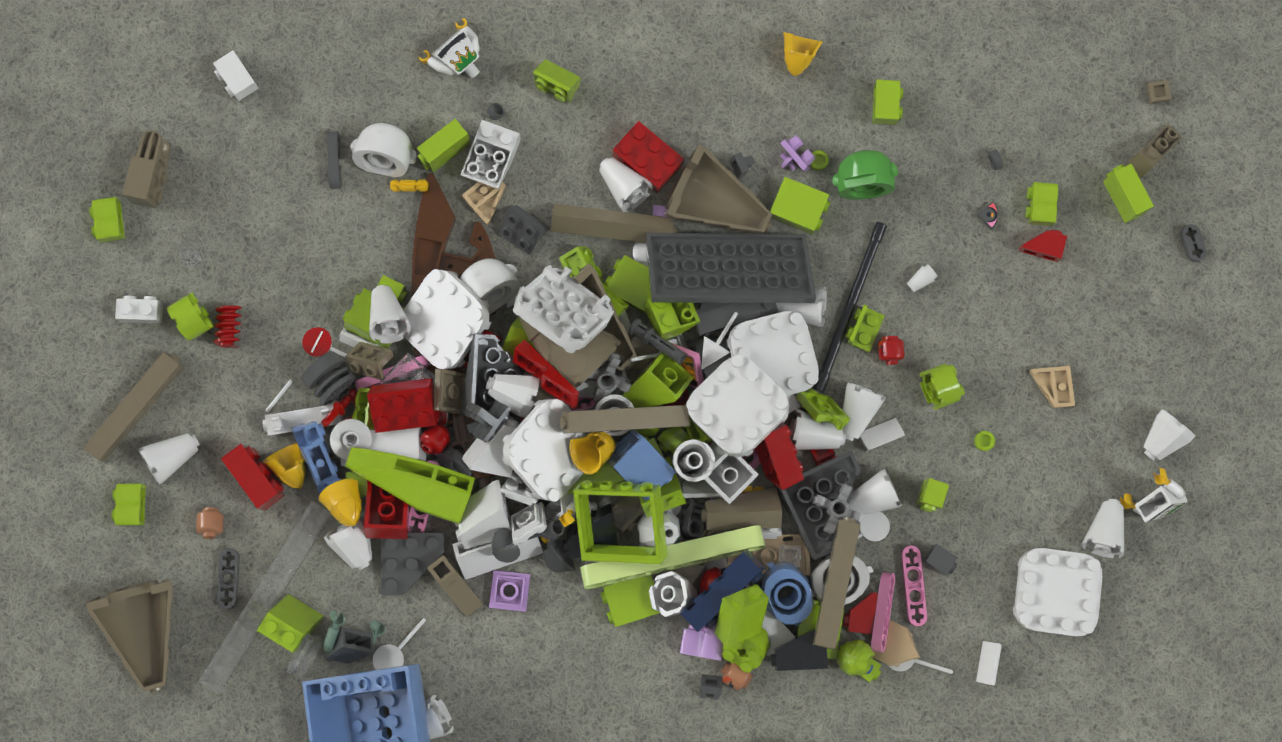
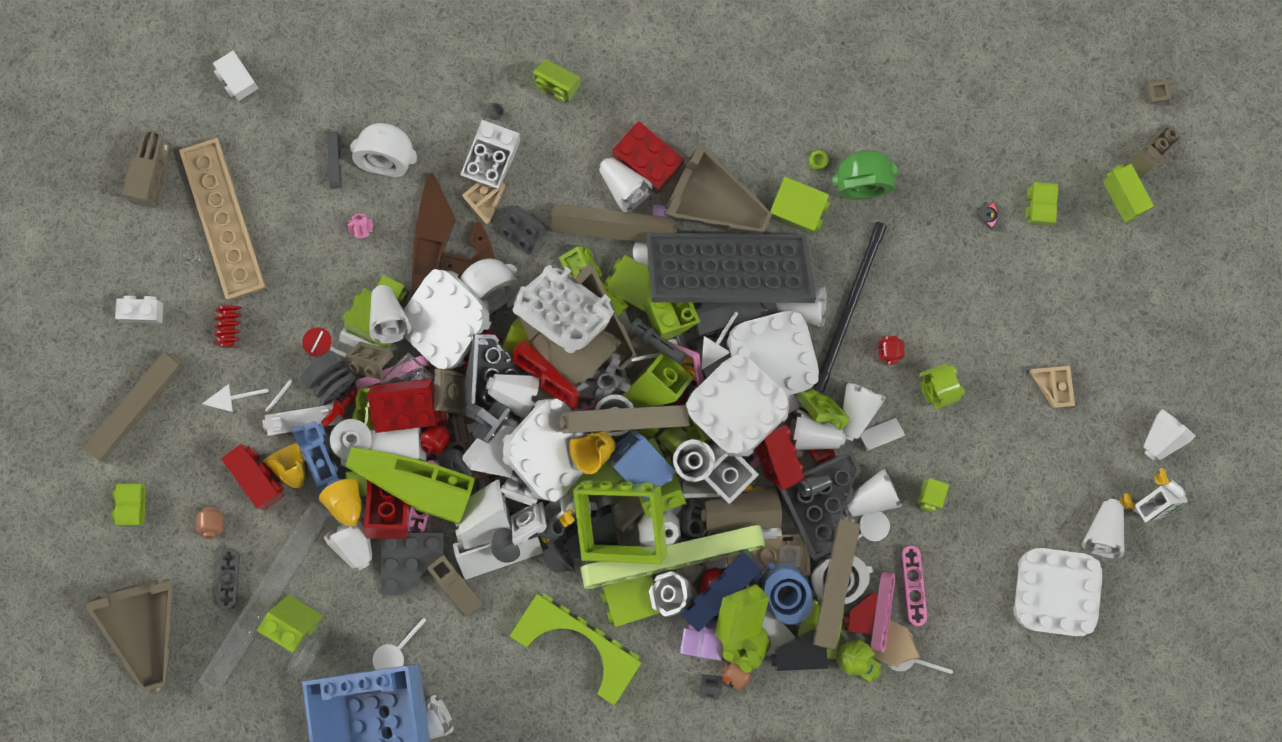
lime brick [89,197,125,243] -> none
white cone [138,433,200,485] -> none
lime brick [167,292,214,341] -> none
dark grey torso [323,610,385,664] -> none
yellow axle [390,179,429,192] -> none
lime brick [417,118,471,173] -> none
white torso [419,18,480,79] -> none
lavender piece [489,570,531,612] -> none
dark grey tile [729,153,755,179] -> none
lavender hips [780,135,816,172] -> none
yellow helmet [783,32,823,76] -> none
light grey pin [812,484,863,534] -> none
lime bracket [845,304,885,353] -> none
lime brick [872,79,904,125] -> none
white cone [906,264,938,292] -> none
dark grey brick [923,544,958,575] -> none
lime tile [974,431,995,451] -> none
white slope [976,641,1002,685] -> none
dark grey tile [988,149,1003,170] -> none
red slope [1019,229,1067,262] -> none
dark grey beam [1180,224,1207,262] -> none
none -> tan plate [179,138,266,301]
none -> white piece [202,384,269,412]
none -> bright pink gear [348,214,373,238]
none -> lime arch [510,593,642,706]
none -> dark grey cone [799,475,831,498]

